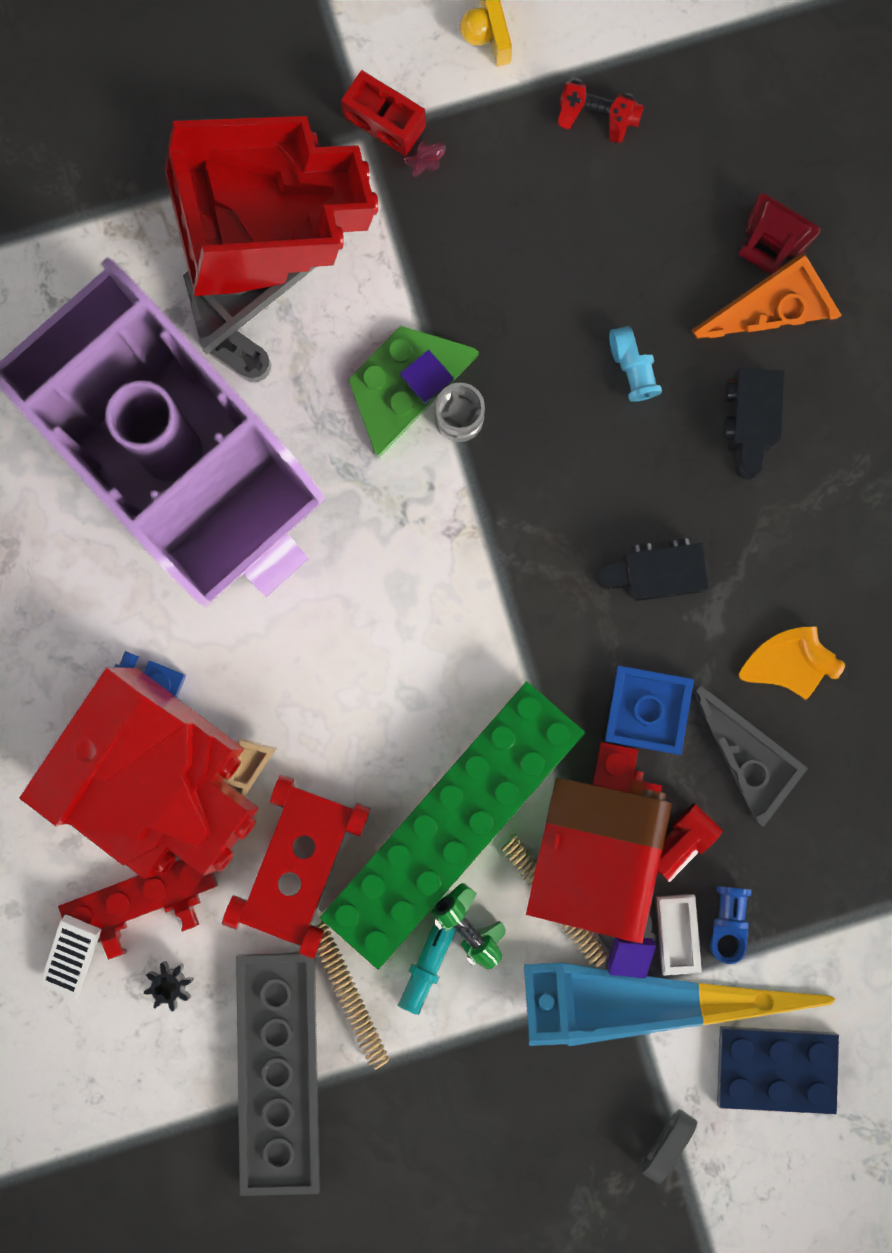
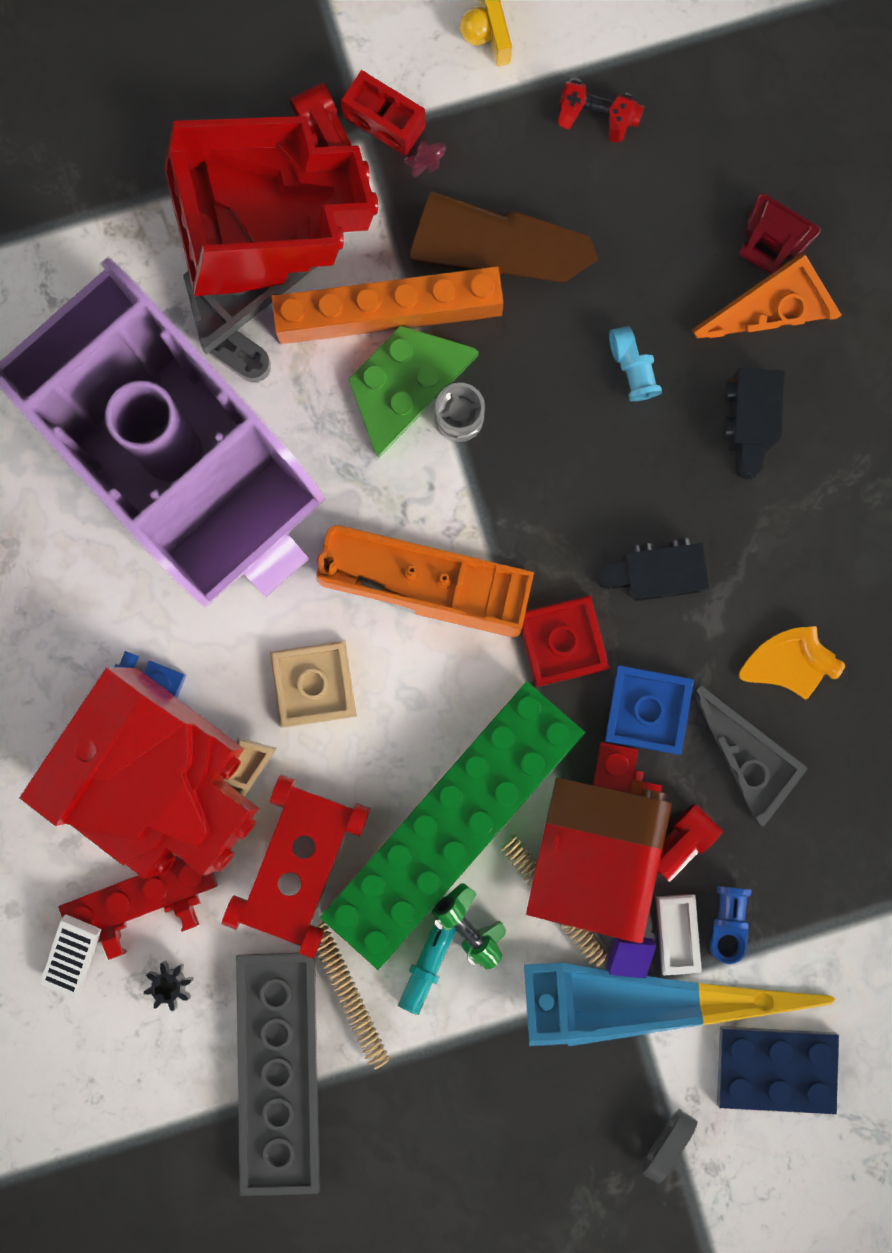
dark purple tile [400,349,454,405] -> none
none -> tan tile [270,641,357,728]
none -> orange brick [271,267,504,344]
none -> red piece [289,82,352,147]
none -> orange piece [316,525,534,638]
none -> reddish brown panel [410,191,598,283]
none -> red tile [521,595,610,688]

